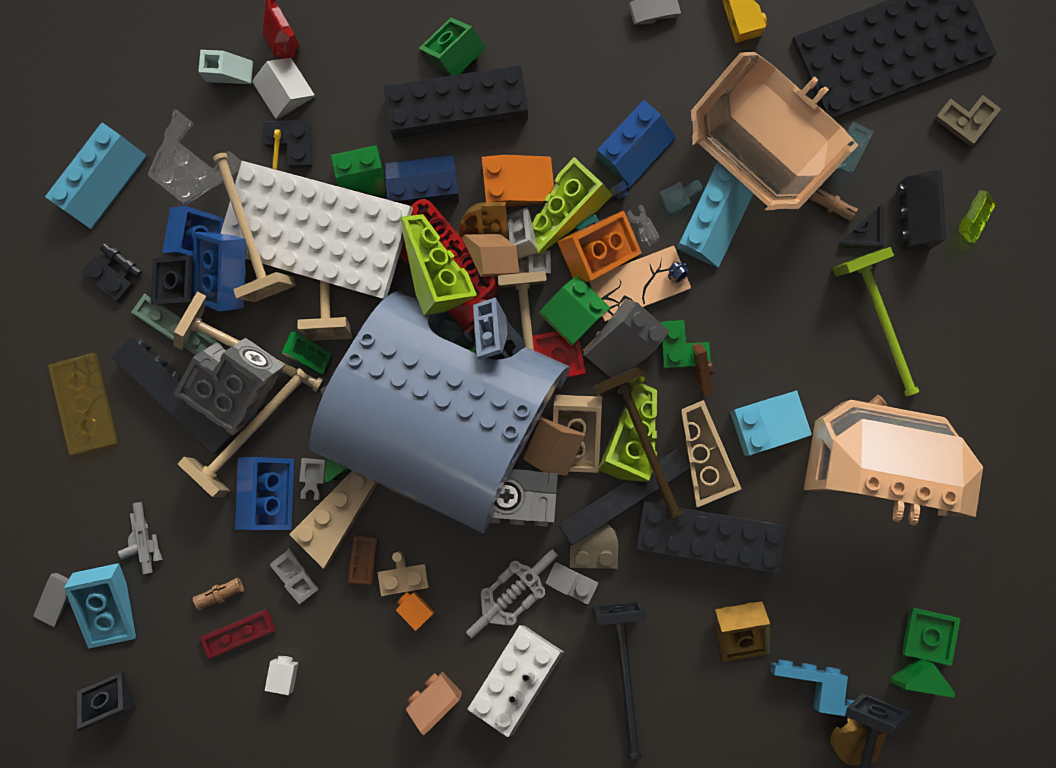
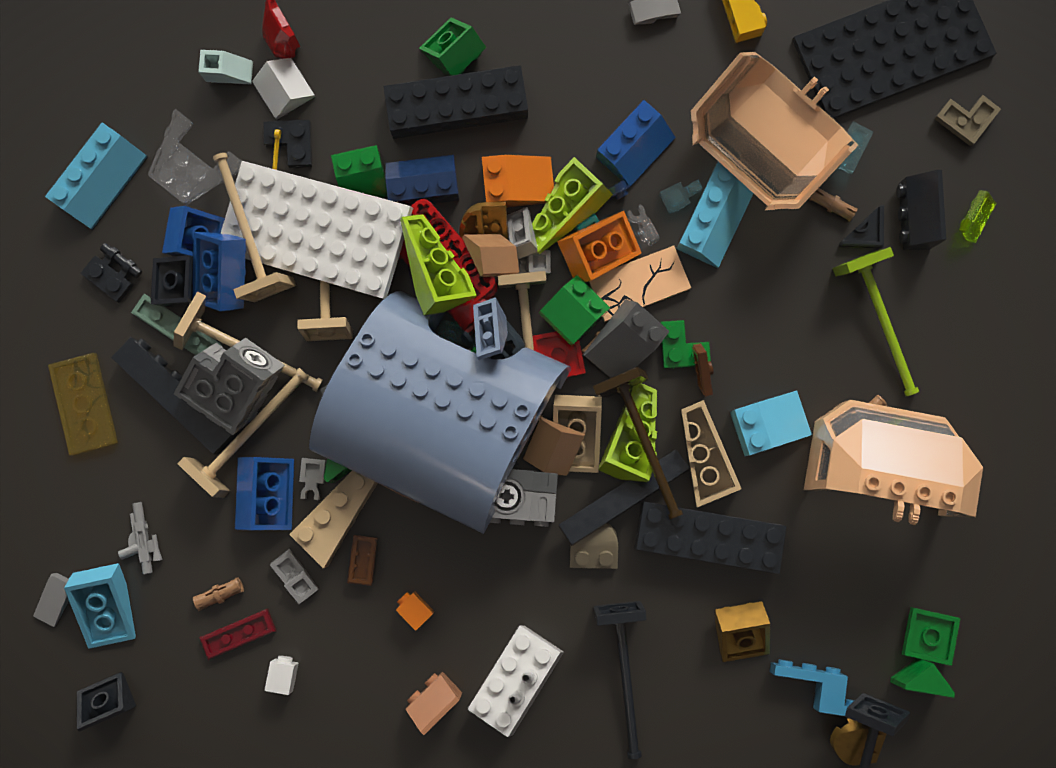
green tile [282,332,332,375] -> none
tan plate [377,551,429,596] -> none
light grey bar [466,549,558,638] -> none
light grey slope [545,562,598,604] -> none
dark blue plate [668,262,690,283] -> none

